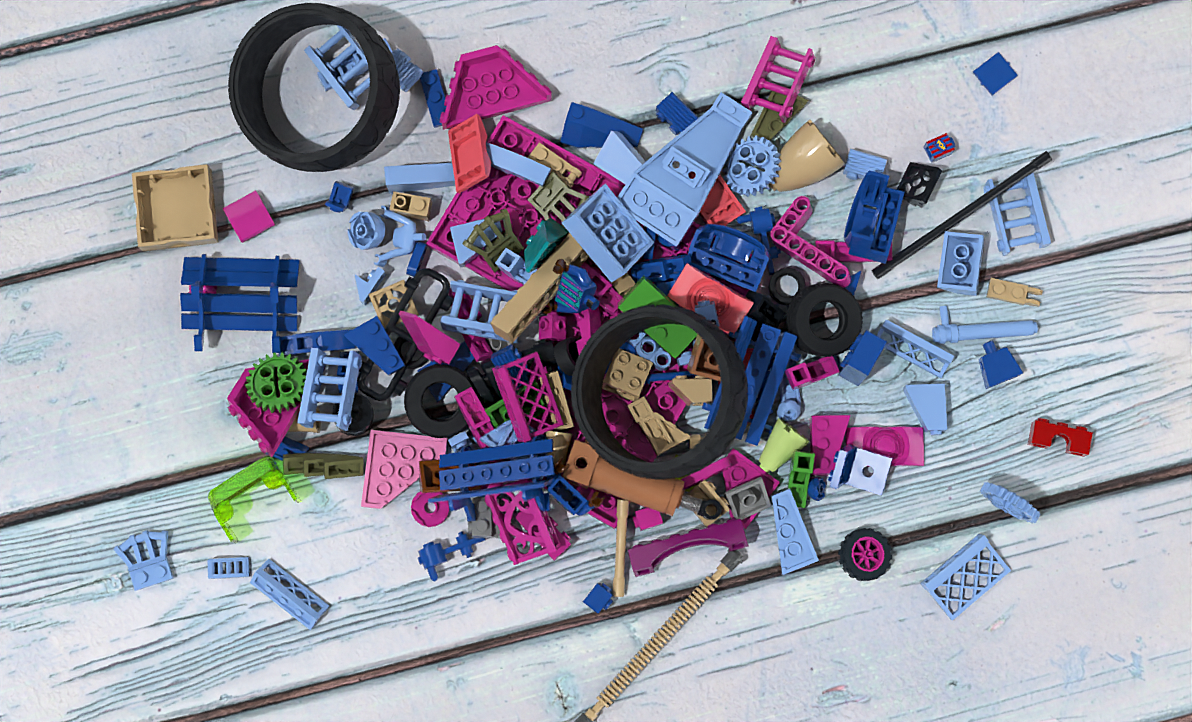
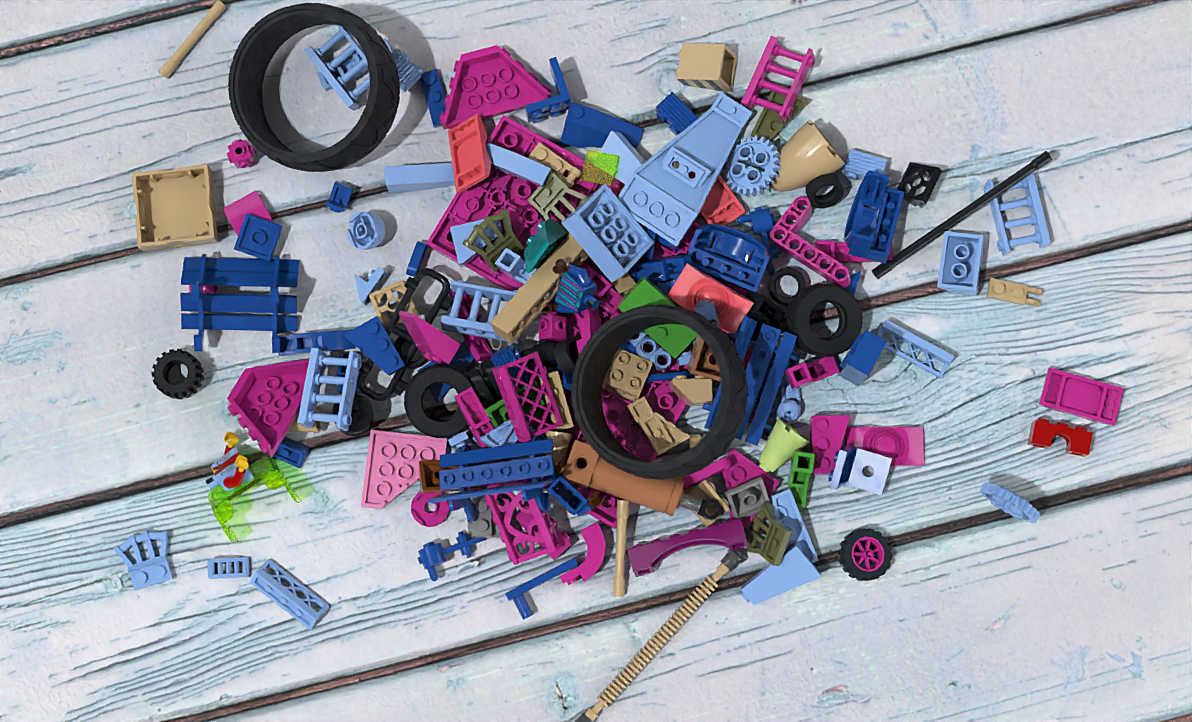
bright green gear [245,352,307,413] -> none
olive slope [283,453,363,479] -> none
light blue piece [374,206,426,267] -> none
tan slope [389,191,432,221] -> none
blue brick [583,583,613,614] -> none
dark pink brick [632,508,663,531] -> none
blue plate [808,477,826,501] -> none
light blue slope [903,384,947,436] -> none
light blue fence [920,534,1011,620] -> none
blue brick [923,133,955,163] -> none
light blue cylinder [932,306,1038,344] -> none
blue piece [973,52,1018,96] -> none
blue torso [979,340,1023,389] -> none
none -> black tyre [151,349,204,400]
none -> tan piece [158,0,226,78]
none -> torso [206,432,254,492]
none -> dark pink brick [227,139,256,169]
none -> blue tile [234,213,283,262]
none -> blue piece [505,558,578,620]
none -> blue bracket [525,57,571,123]
none -> dark pink arch [560,522,605,585]
none -> clear neon green piece [580,150,620,187]
none -> tan slope [676,43,738,92]
none -> light blue slope [741,543,821,605]
none -> olive plate [746,501,792,566]
none -> black tyre [805,173,844,209]
none -> dark pink slope [1039,367,1124,426]

